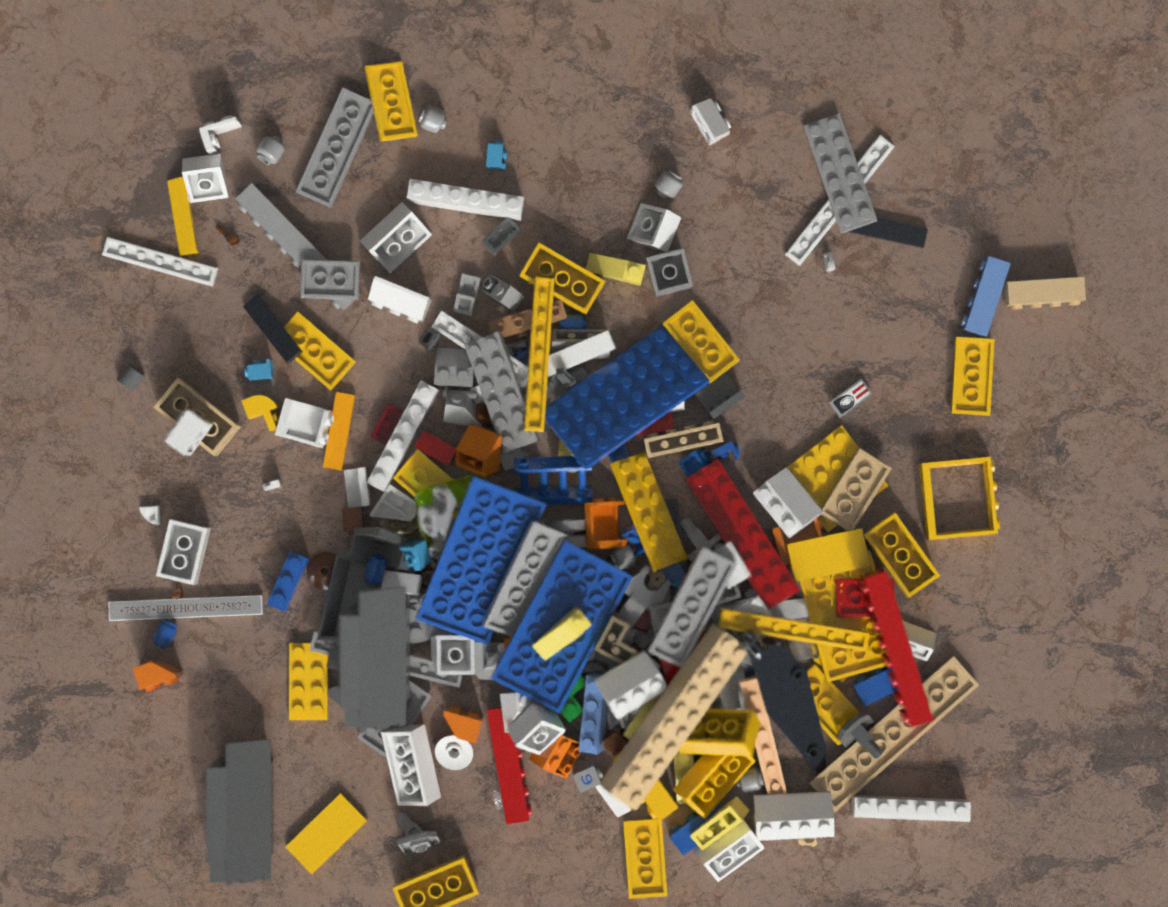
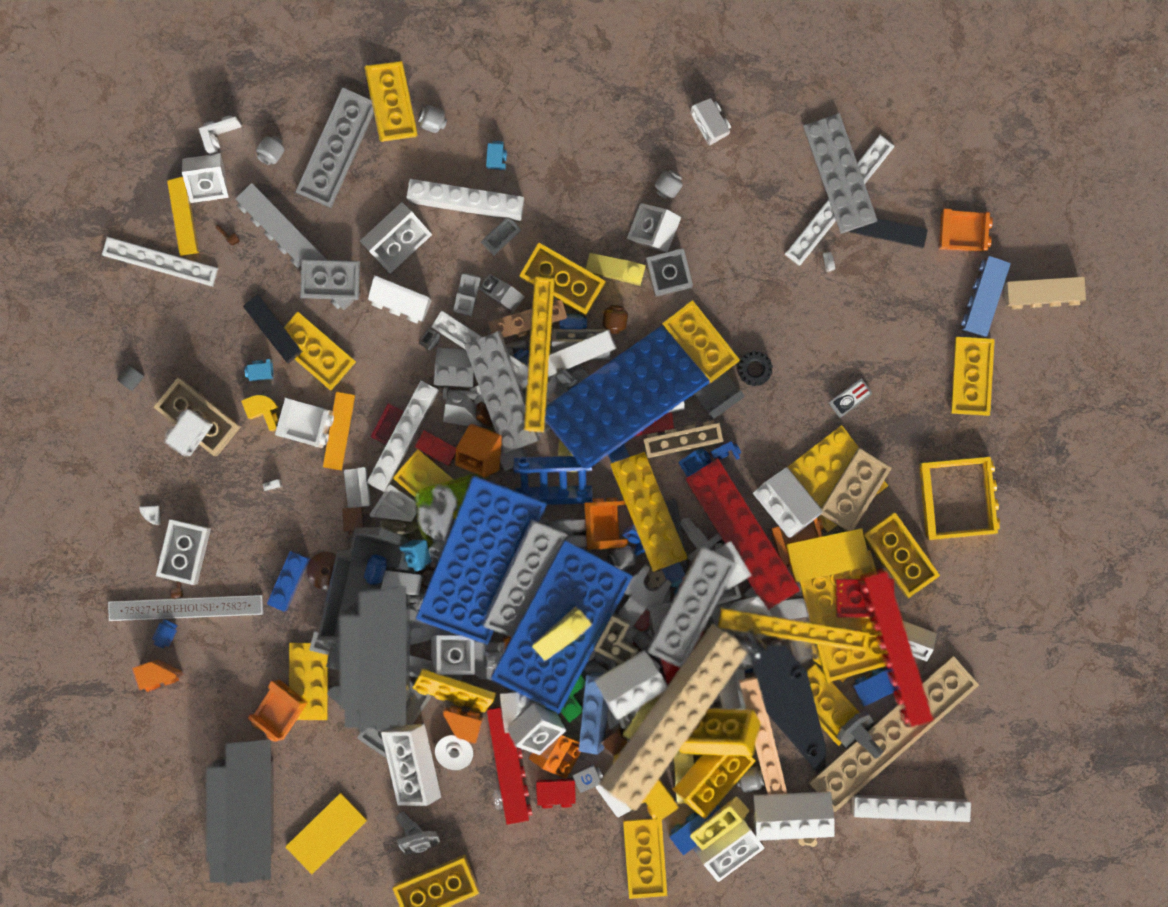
none -> orange panel [248,679,308,741]
none -> yellow plate [412,669,496,713]
none -> red brick [536,778,576,809]
none -> reddish brown head [602,305,628,334]
none -> black tyre [737,351,773,386]
none -> orange panel [939,209,993,252]

